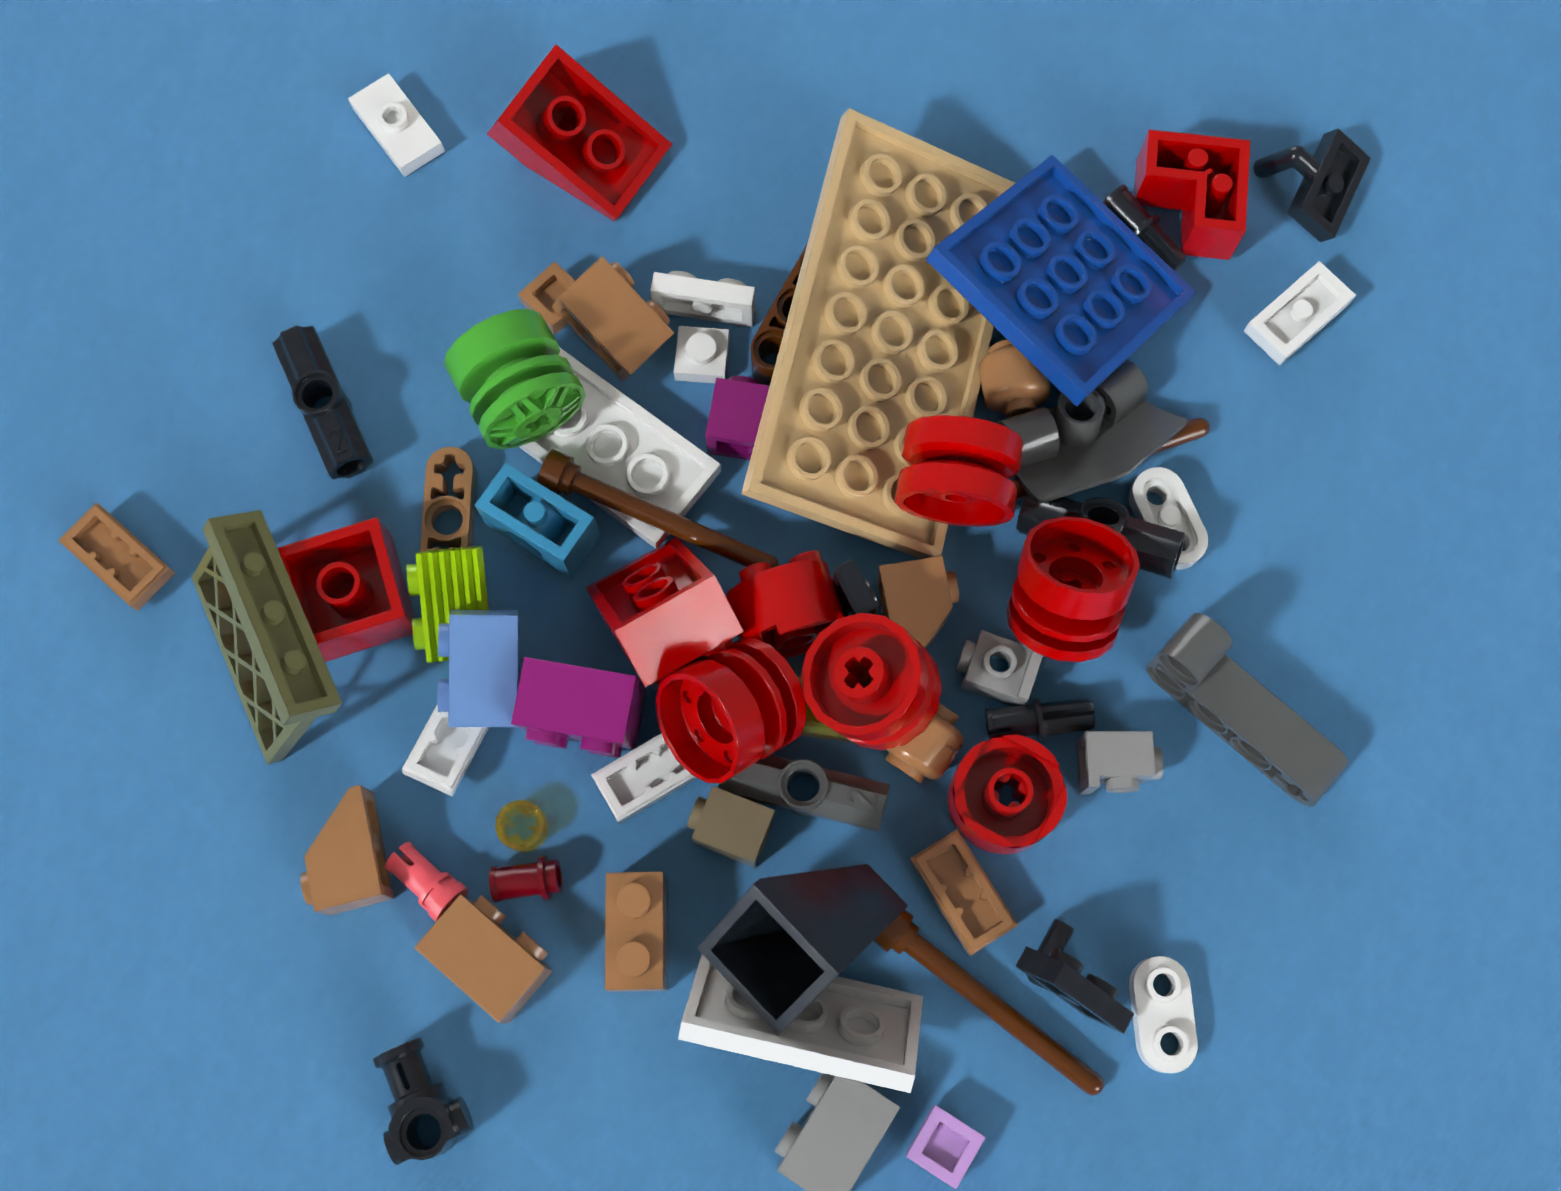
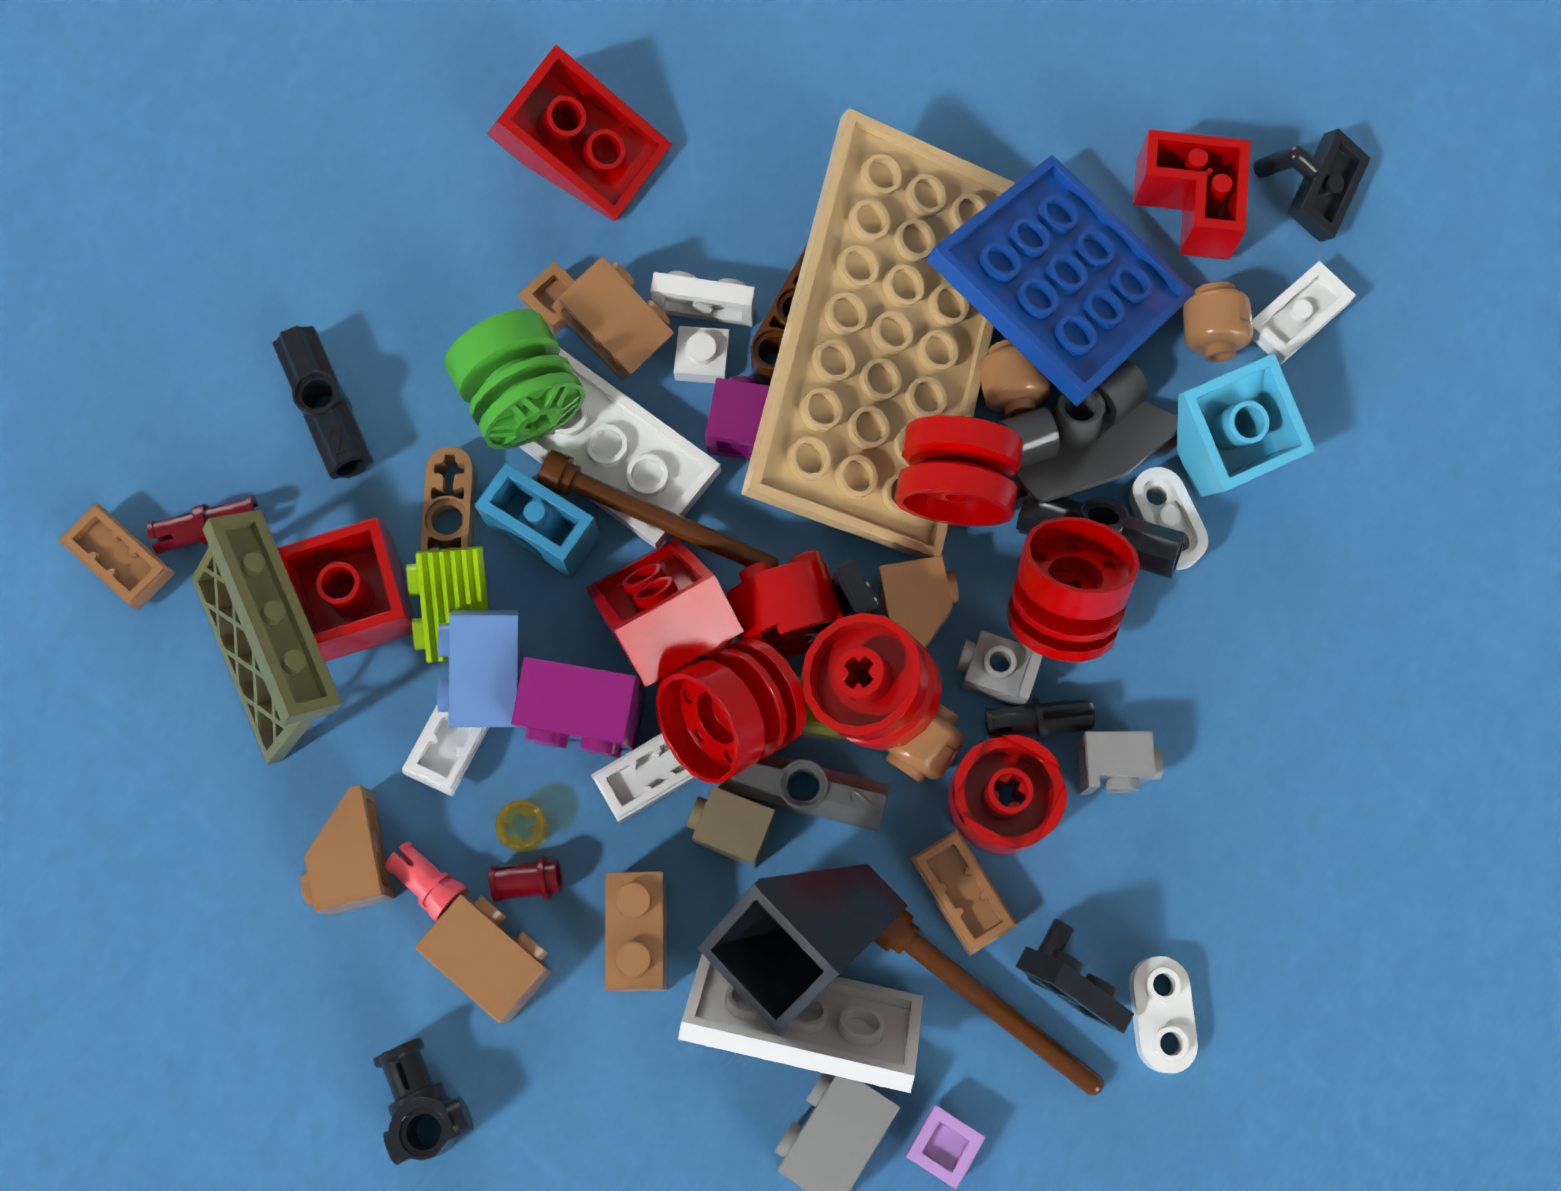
white plate [348,73,445,177] -> none
black axle [1103,184,1185,271] -> none
dark grey beam [1146,613,1349,807] -> none
none -> dark red pin [147,495,259,554]
none -> medium azure slope [1177,353,1315,498]
none -> medium nougat head [1183,282,1253,363]

